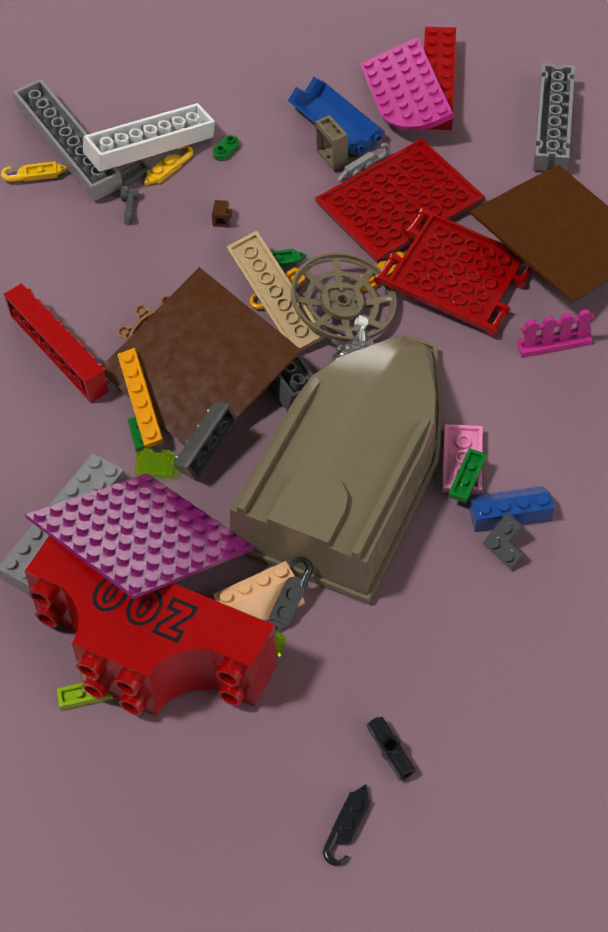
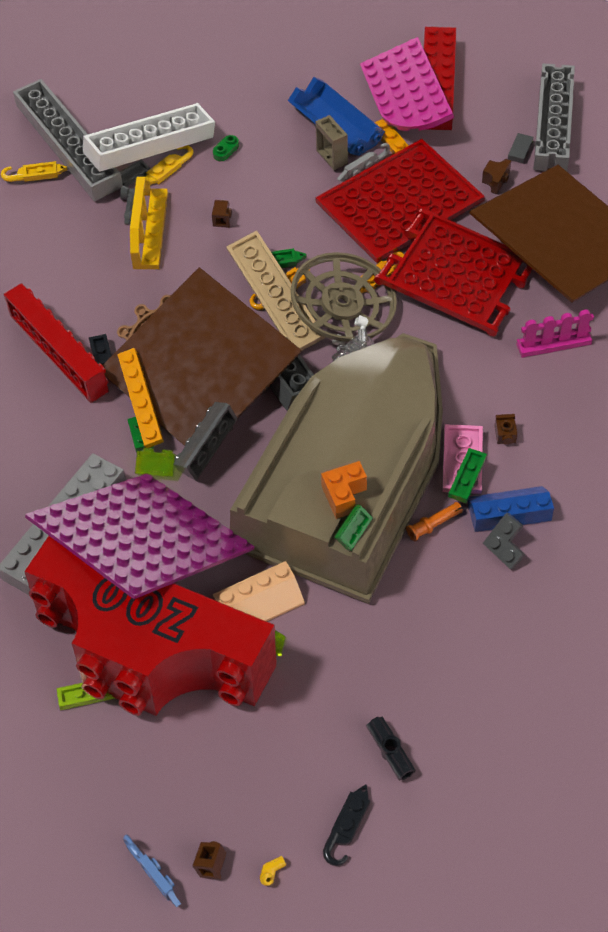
black plate [269,557,313,633] -> none
none -> black plate [89,334,112,365]
none -> medium blue plate [123,835,181,908]
none -> yellow plate [130,177,168,270]
none -> reddish brown brick [193,841,227,880]
none -> yellow arm [260,856,286,886]
none -> orange brick [321,461,367,519]
none -> green plate [334,505,373,551]
none -> light orange plate [375,119,409,154]
none -> orange pin [406,502,463,542]
none -> reddish brown brick [482,159,511,194]
none -> reddish brown brick [494,414,517,445]
none -> dark grey tile [508,133,534,163]

